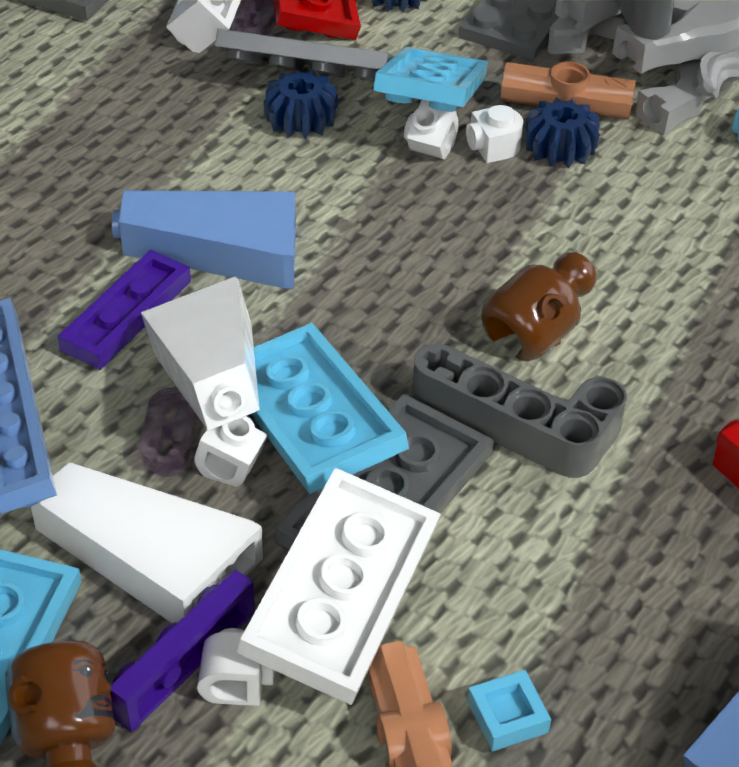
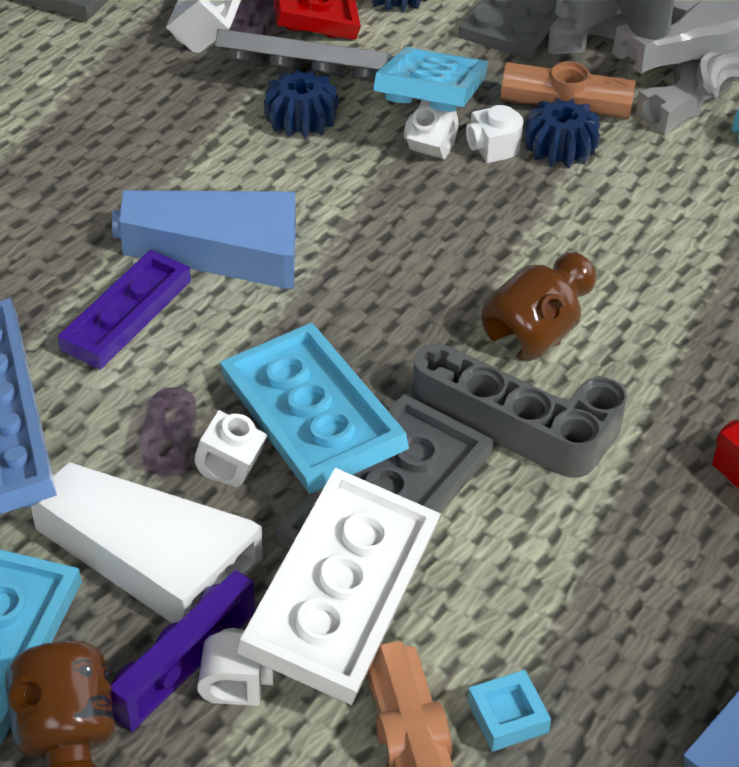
white slope [141,277,260,431] -> none

